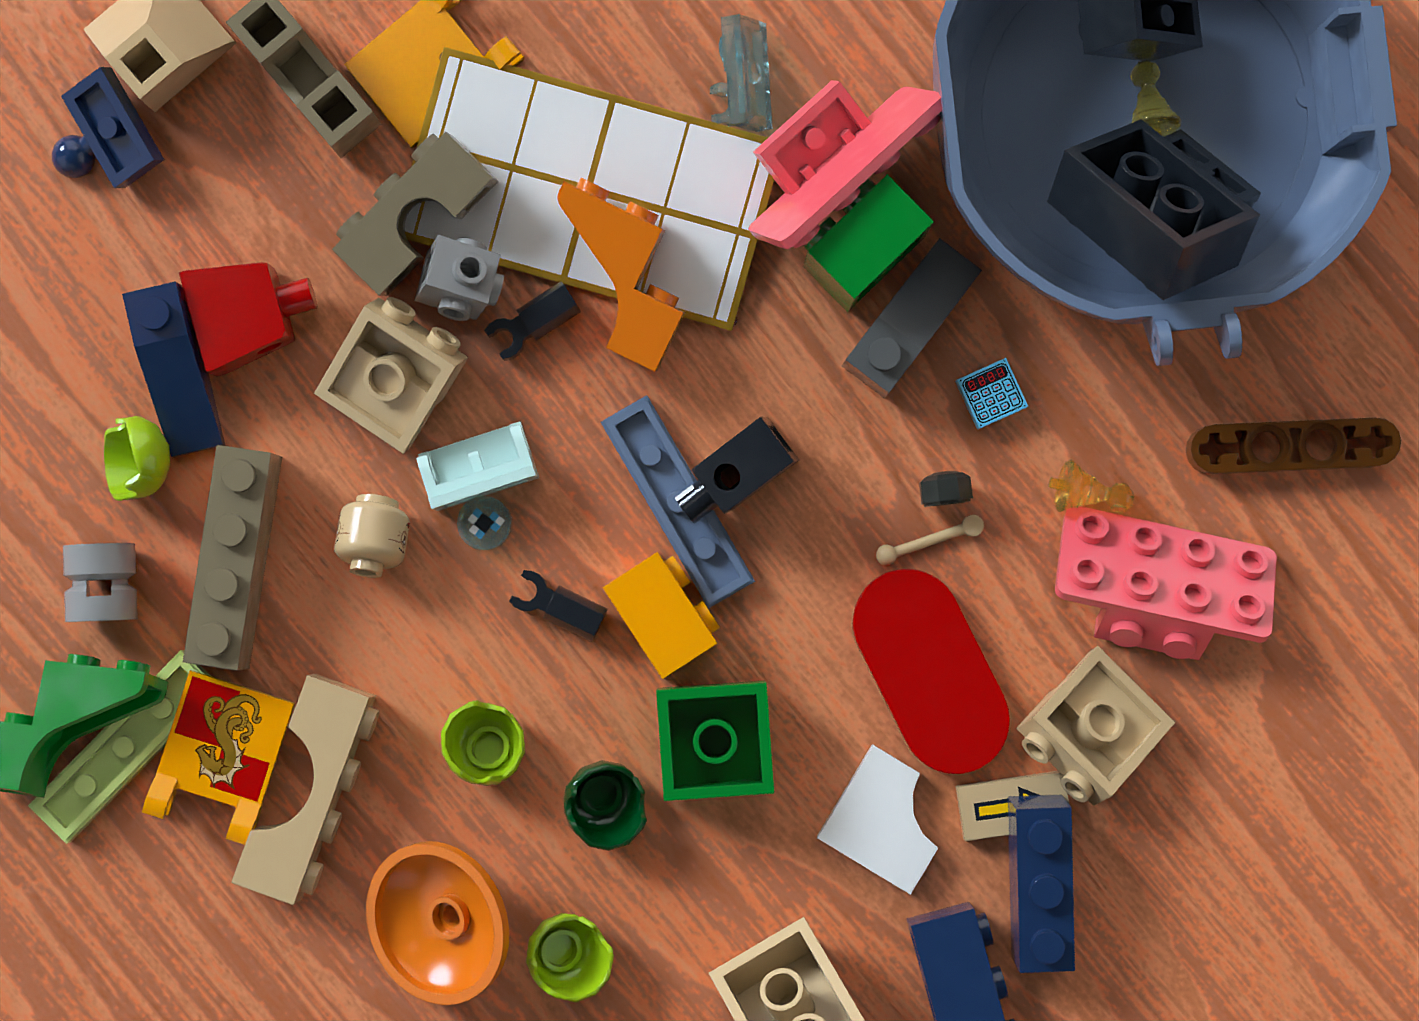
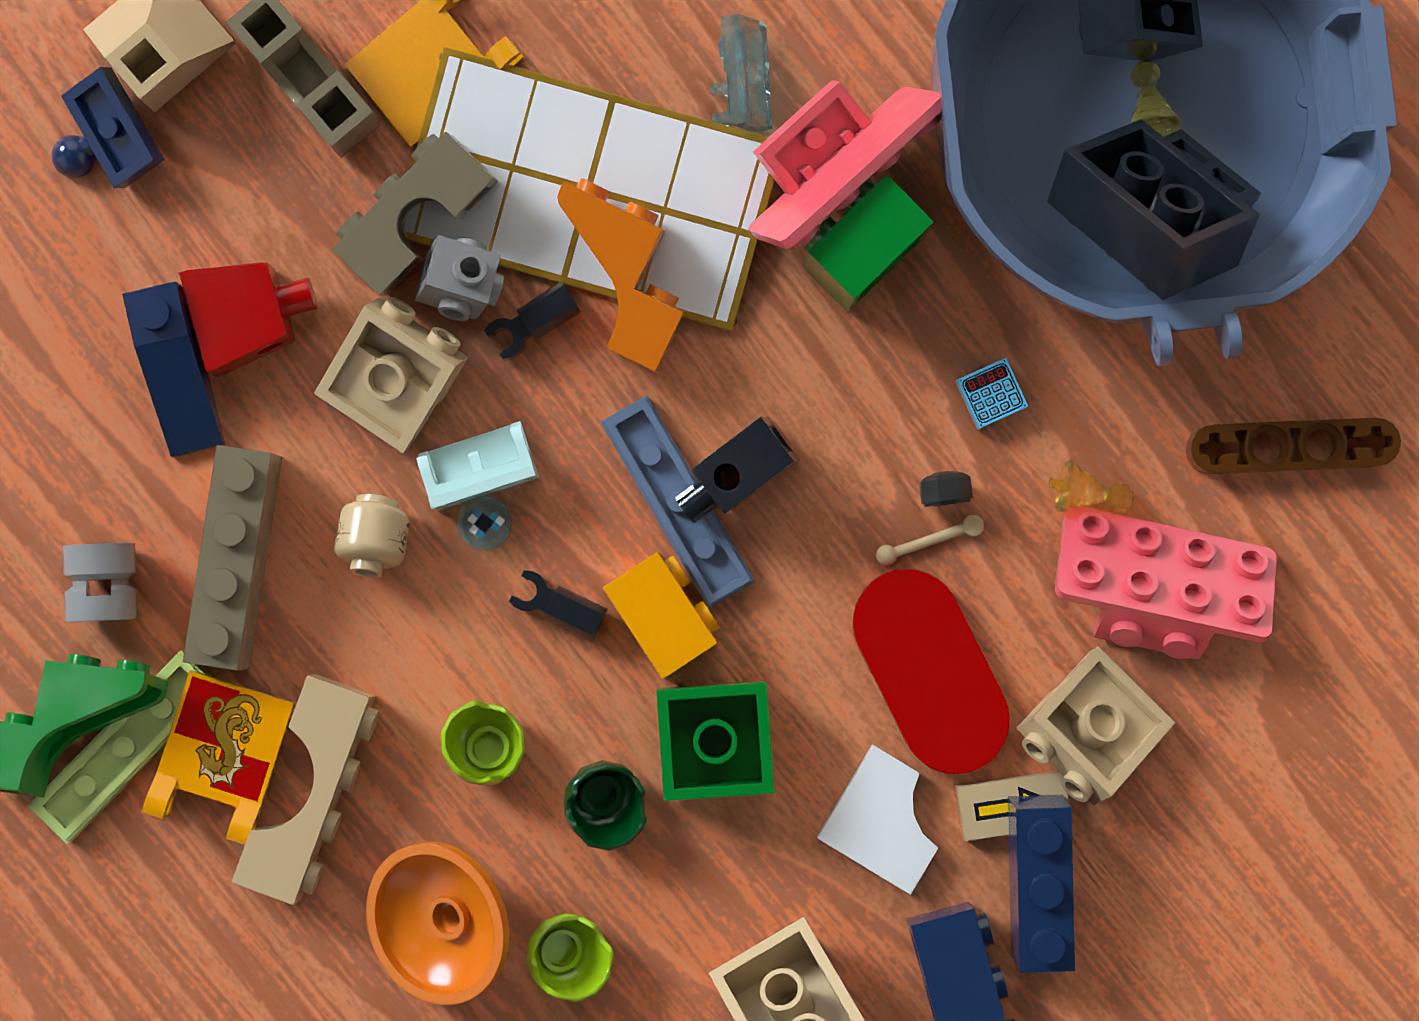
lime hair [104,416,170,501] -> none
dark grey slope [842,238,982,398] -> none

